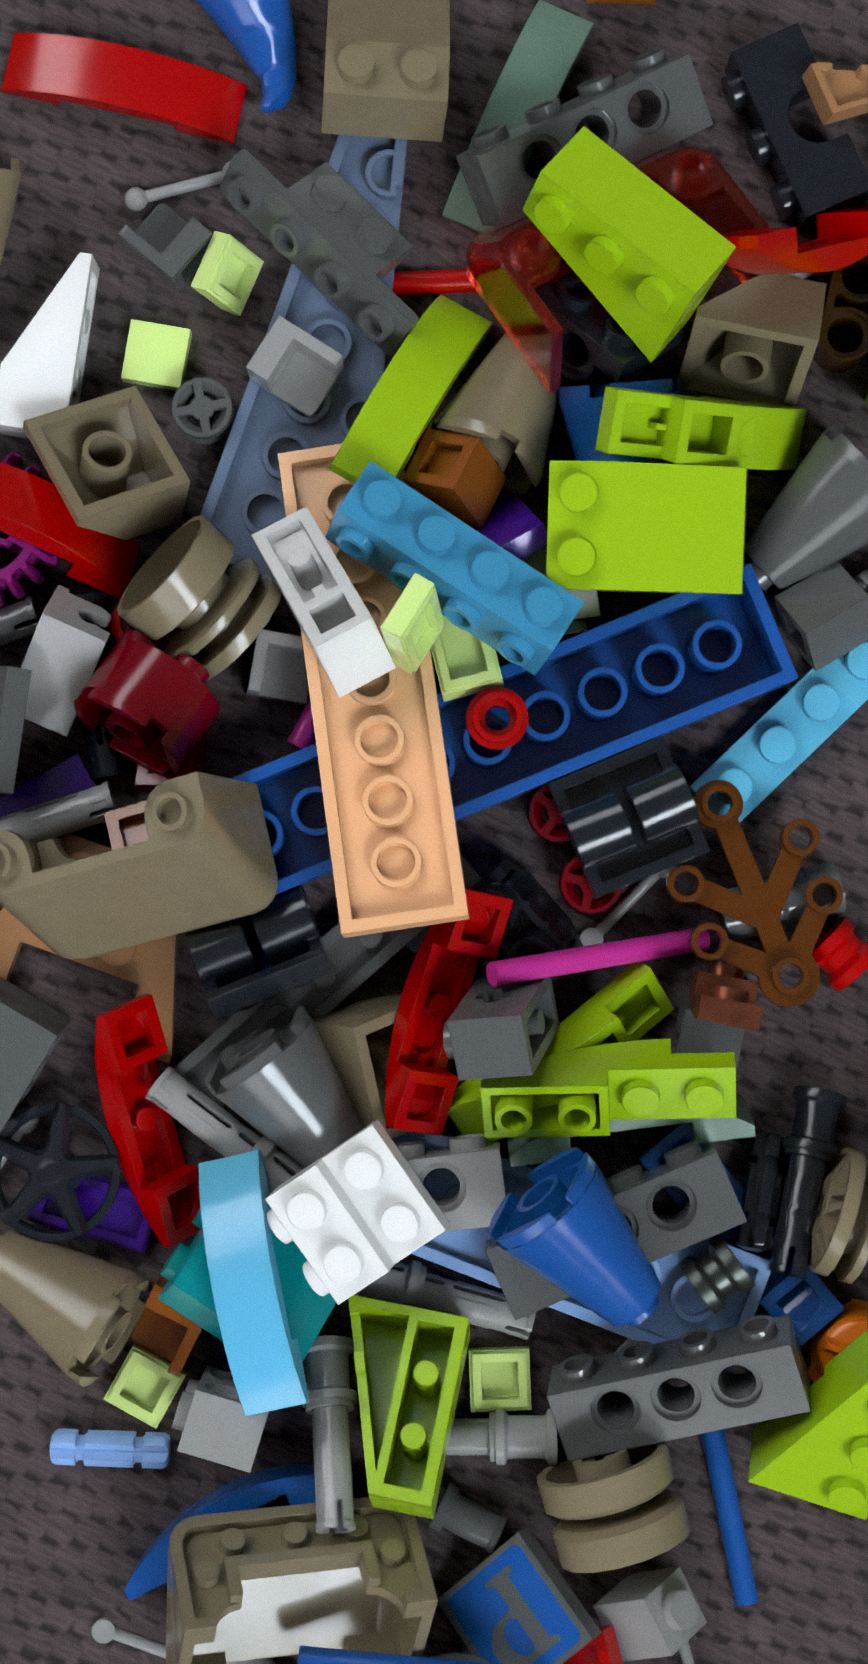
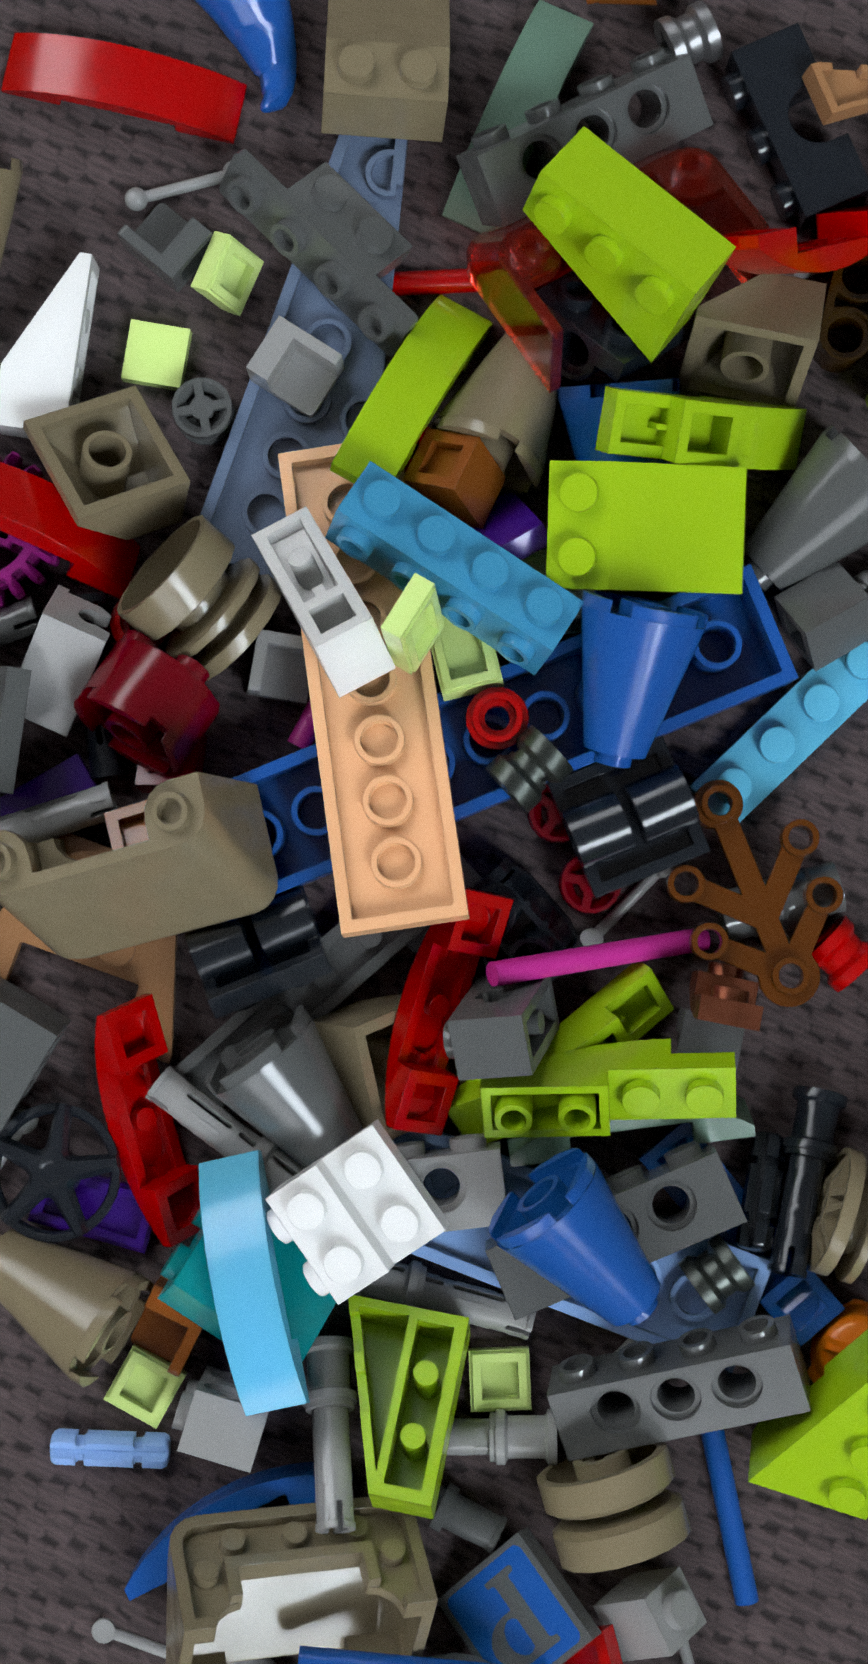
none -> pearl dark grey wheel [485,725,573,813]
none -> blue cone [581,590,709,768]
none -> flat silver wheel [654,1,723,64]

